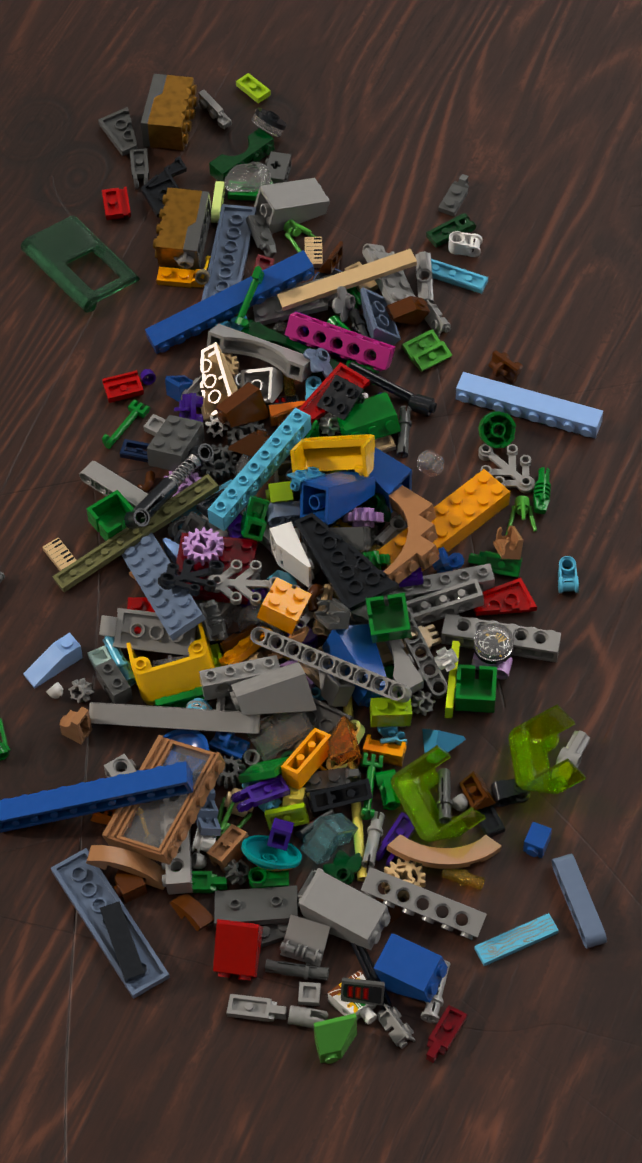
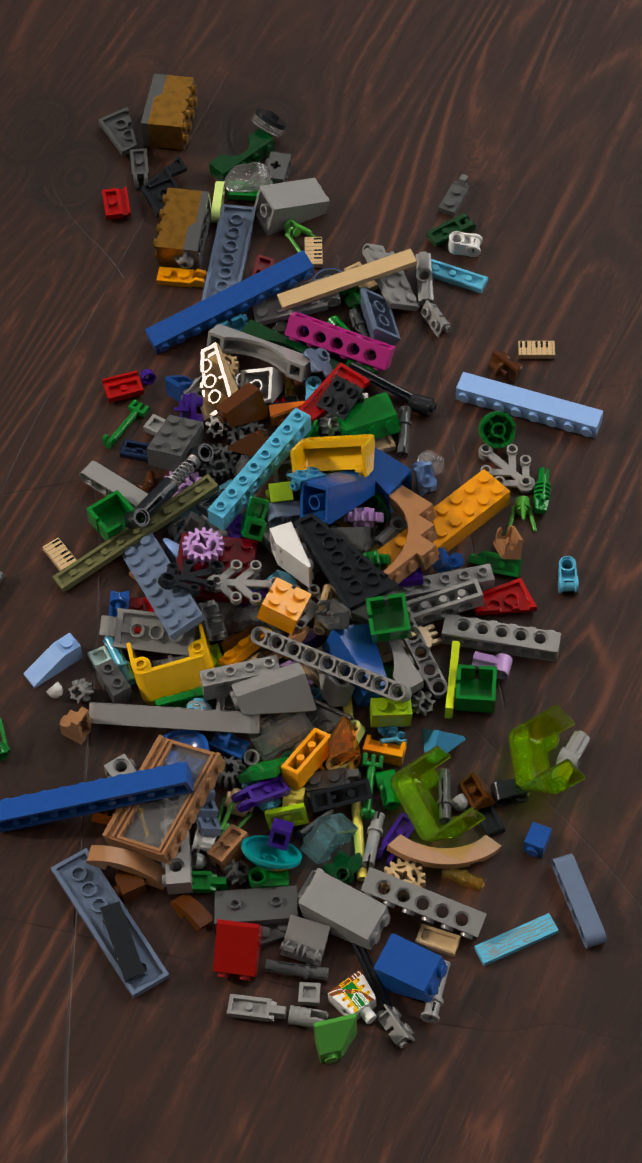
clear green piece [20,216,140,313] -> none
dark tan hinge [195,256,211,285] -> none
light grey hinge [199,90,232,129] -> none
green hinge [235,266,264,329] -> none
lime plate [236,73,271,104] -> none
dark grey hinge [246,215,277,258] -> none
reddish brown arm [308,584,324,612] -> none
reddish brown slope [319,241,343,274] -> none
light grey plate [332,286,356,322] -> none
slope [341,978,385,1006] -> none
reddish brown slope [385,296,430,326] -> none
bright green slope [401,329,452,372] -> none
dark red hinge [426,1005,468,1063] -> none
white gear [434,647,458,672] -> none
clear piece [474,623,514,664] -> none
none -> blue hips [109,591,130,617]
none -> medium blue hips [412,460,437,497]
none -> tan tile [415,924,461,957]
none -> tan tile [518,341,555,359]

